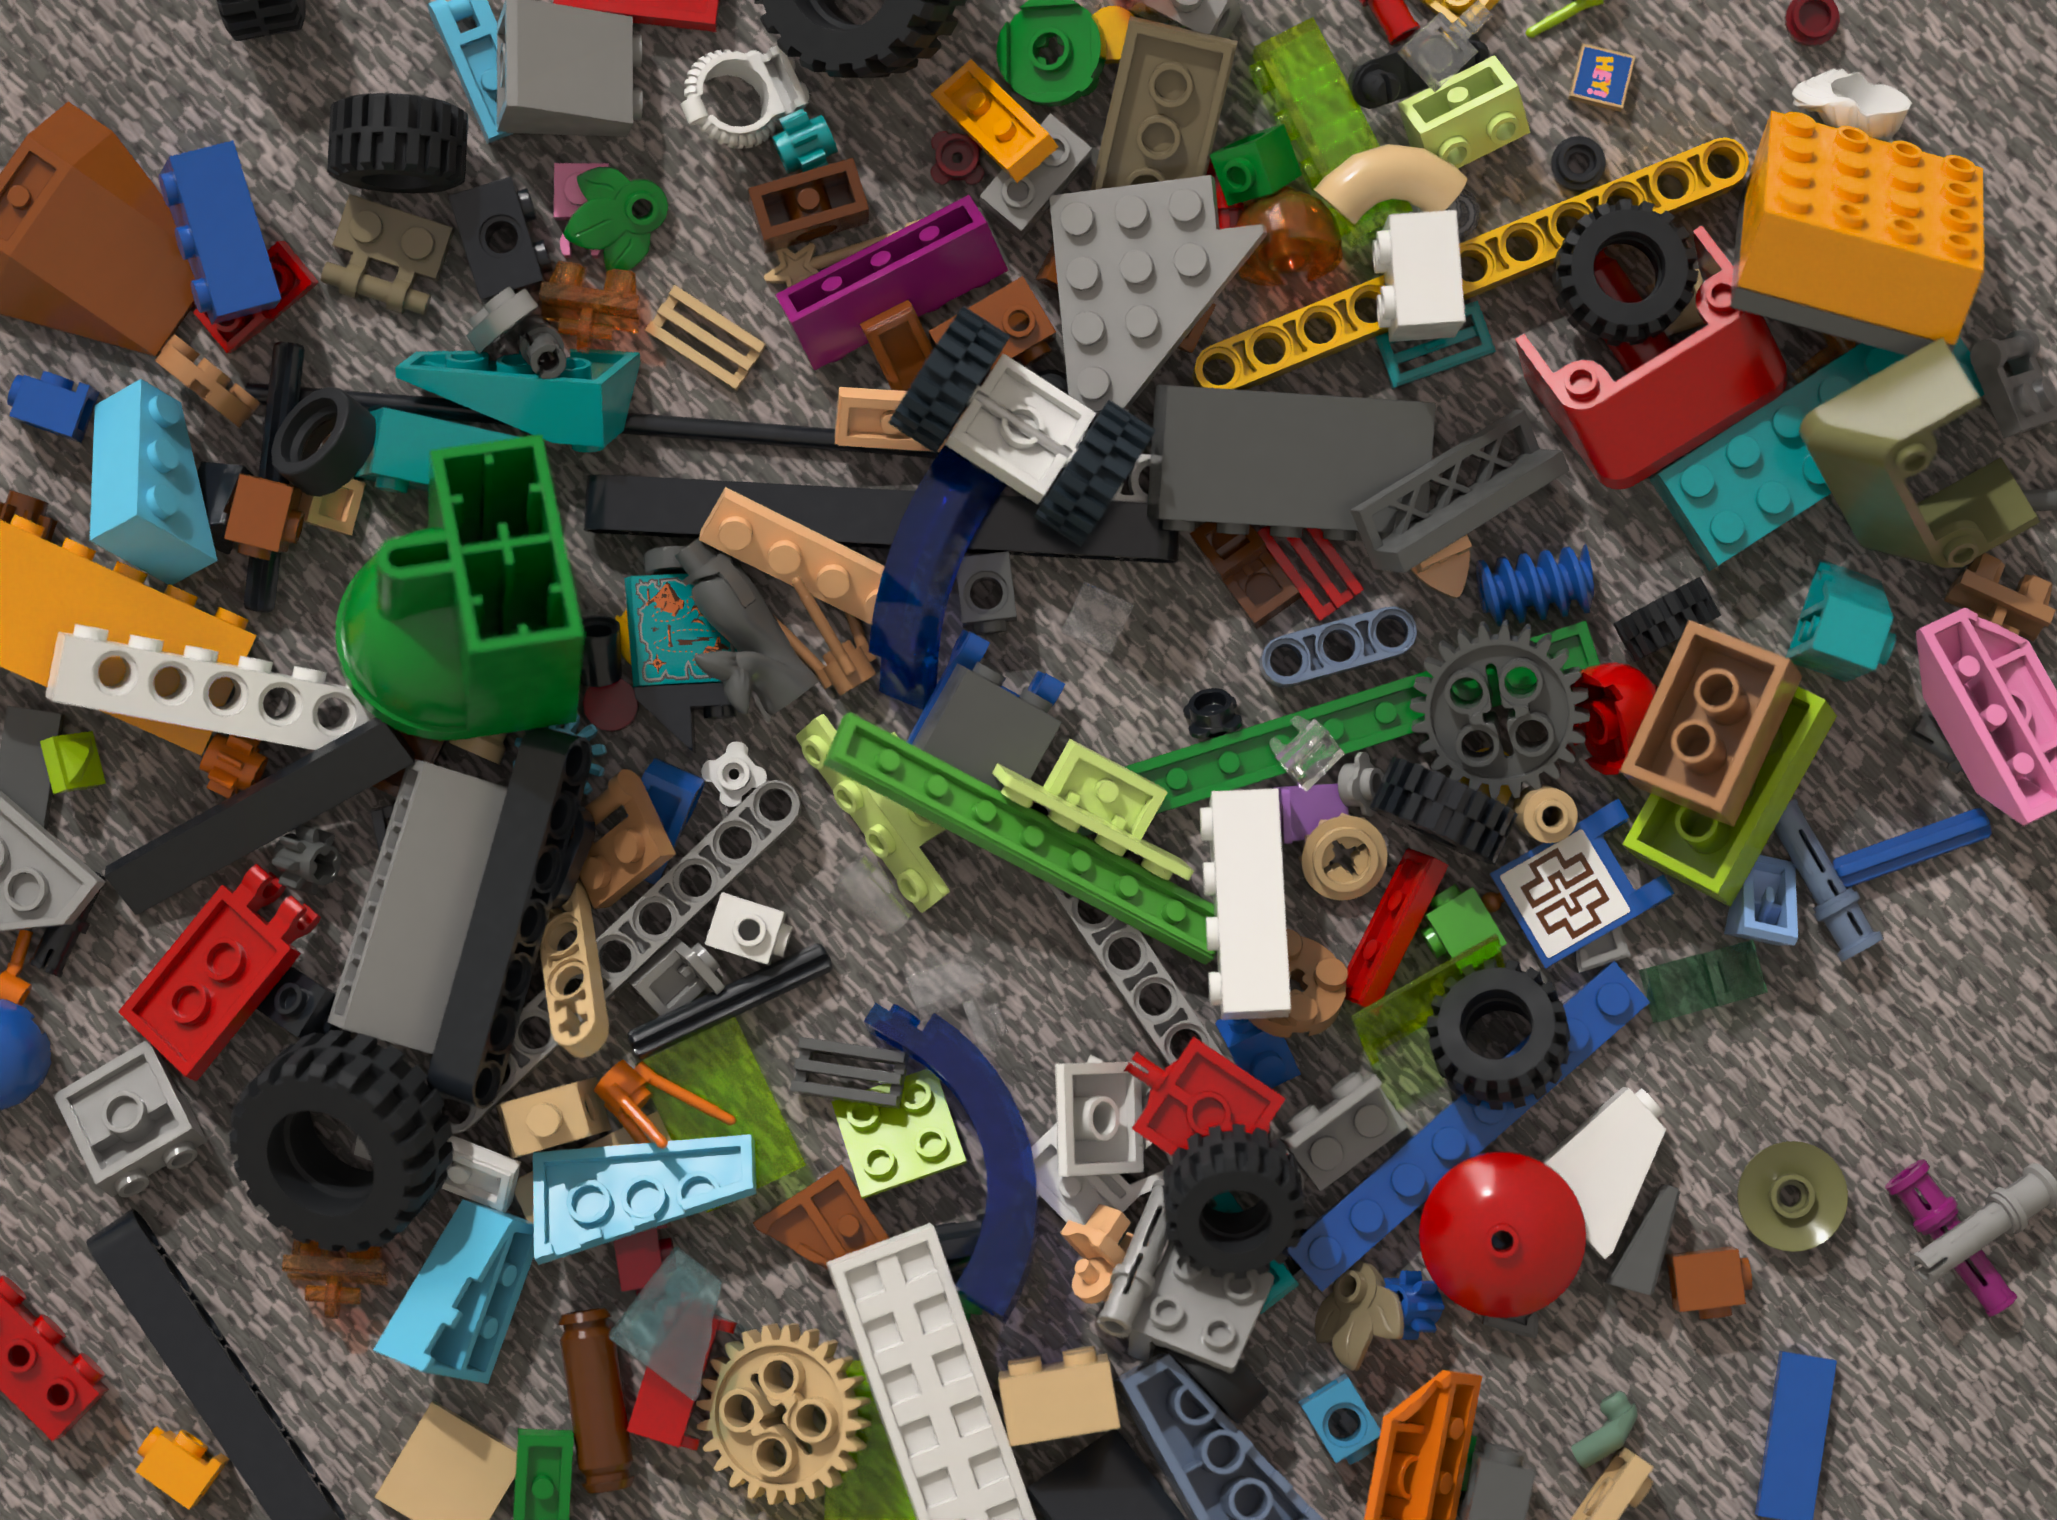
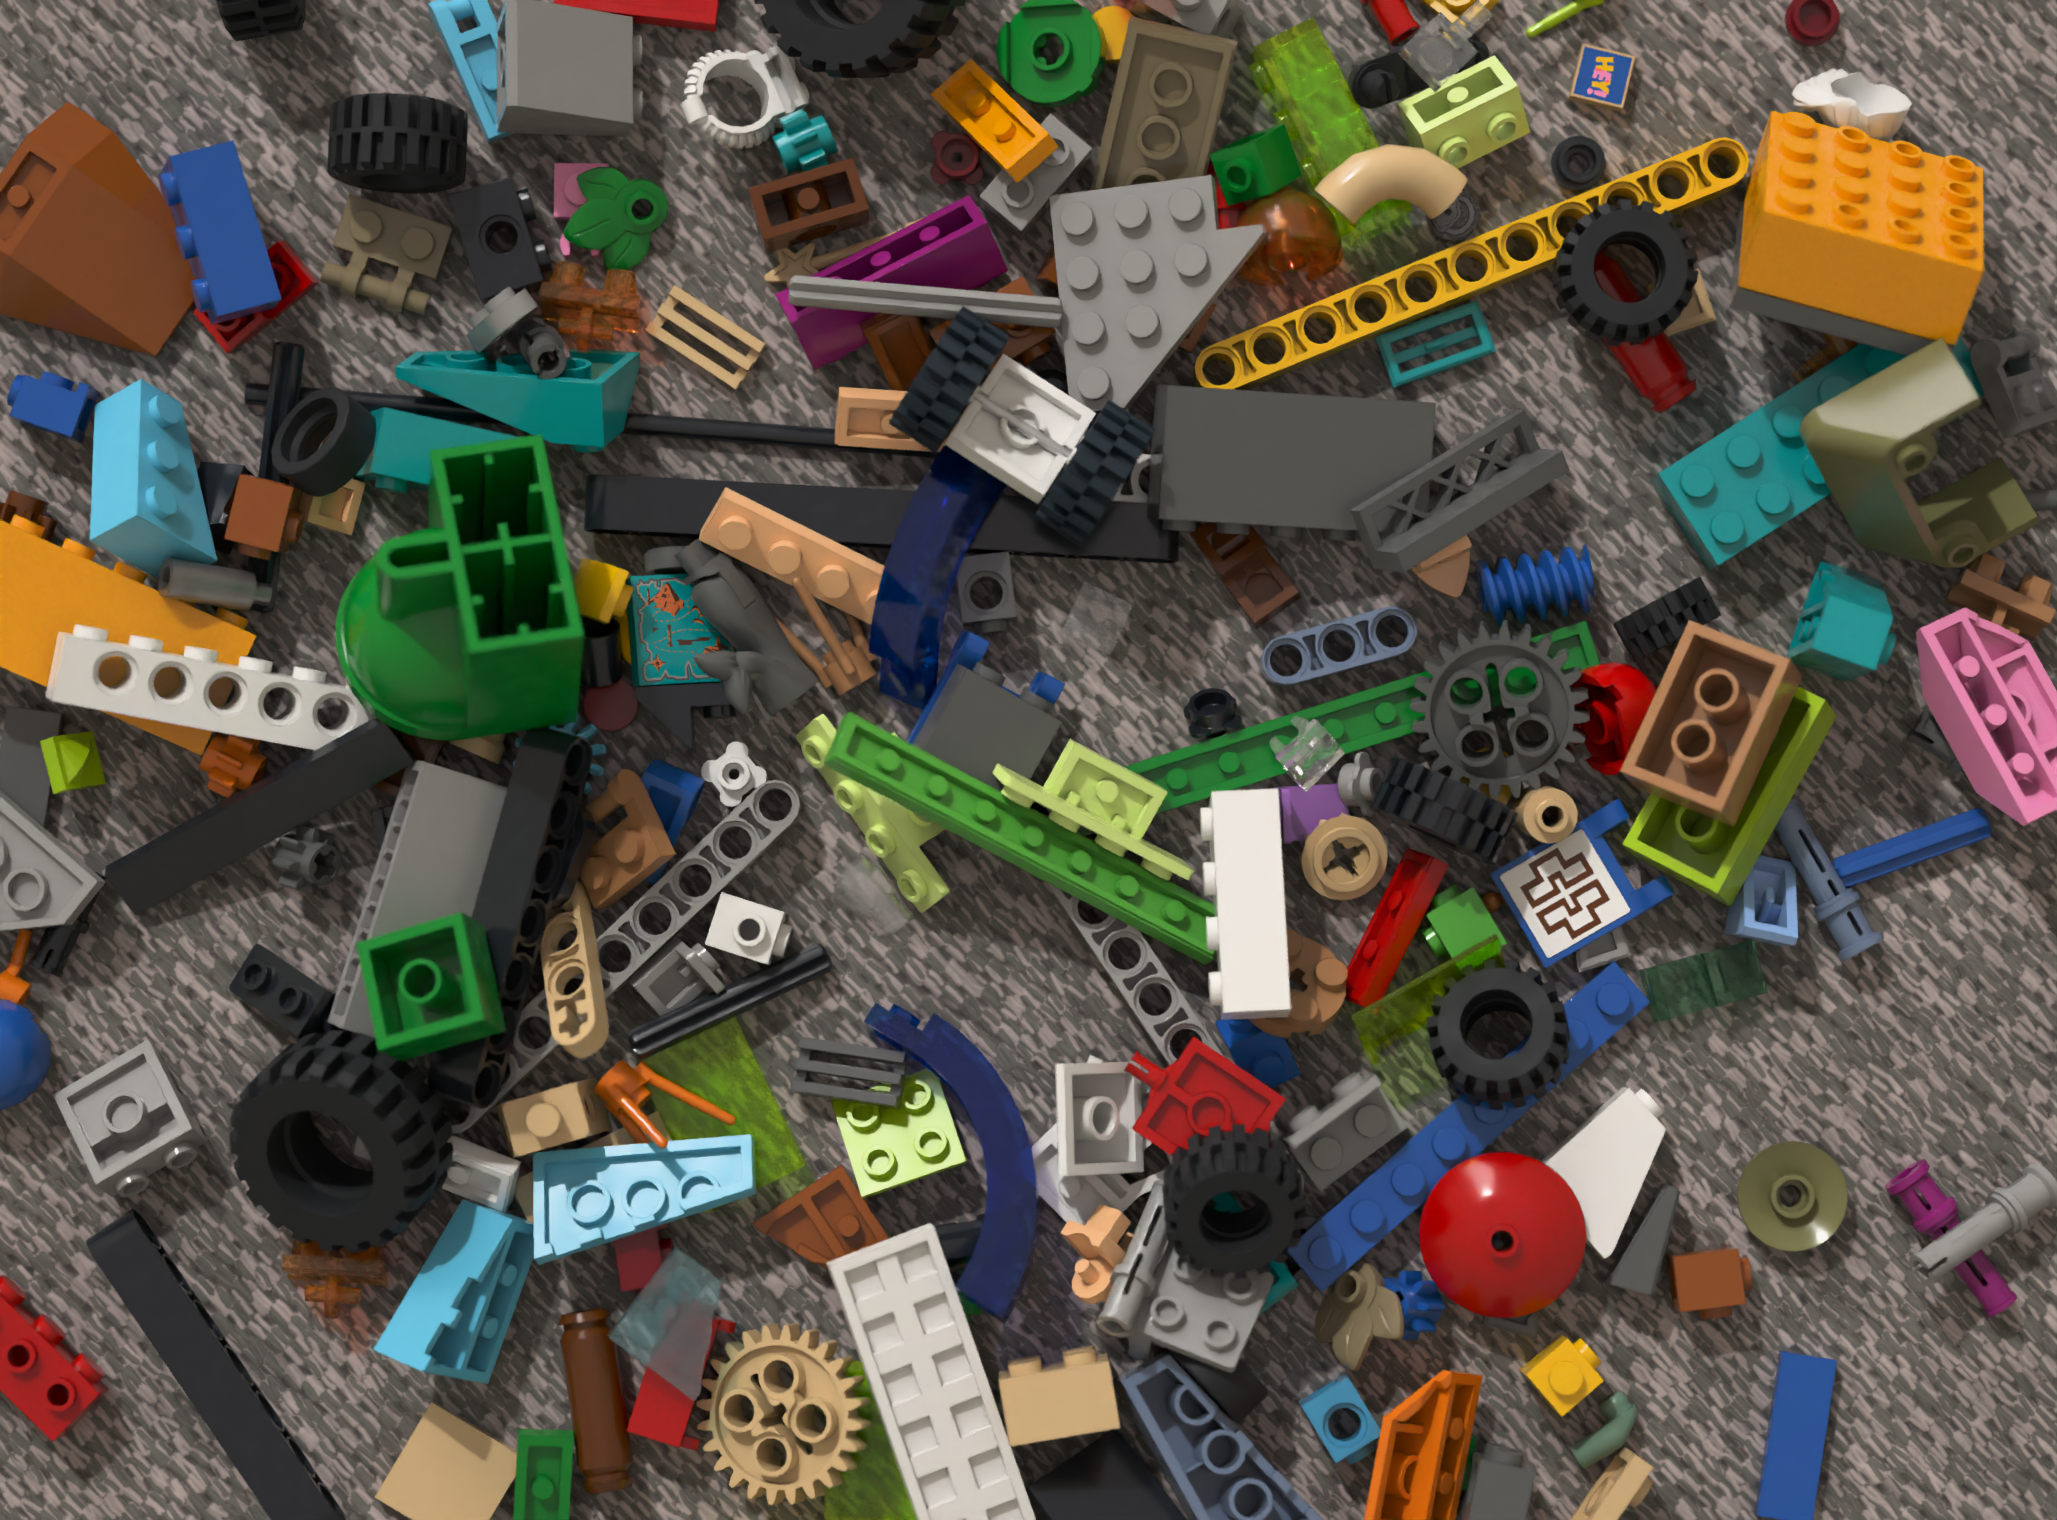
red tile [118,864,321,1082] -> none
light orange brick [135,1426,230,1510] -> none
medium nougat plate [155,334,261,428] -> none
clear brick [901,952,1009,1055] -> none
red tile [1257,525,1364,623] -> none
white brick [1372,210,1465,342] -> none
red windscreen [1515,225,1788,490] -> none
none -> flat silver cylinder [158,558,272,611]
none -> green brick [356,912,506,1061]
none -> yellow slope [573,559,634,624]
none -> light grey axle [788,275,1062,328]
none -> yellow brick [1519,1334,1604,1417]

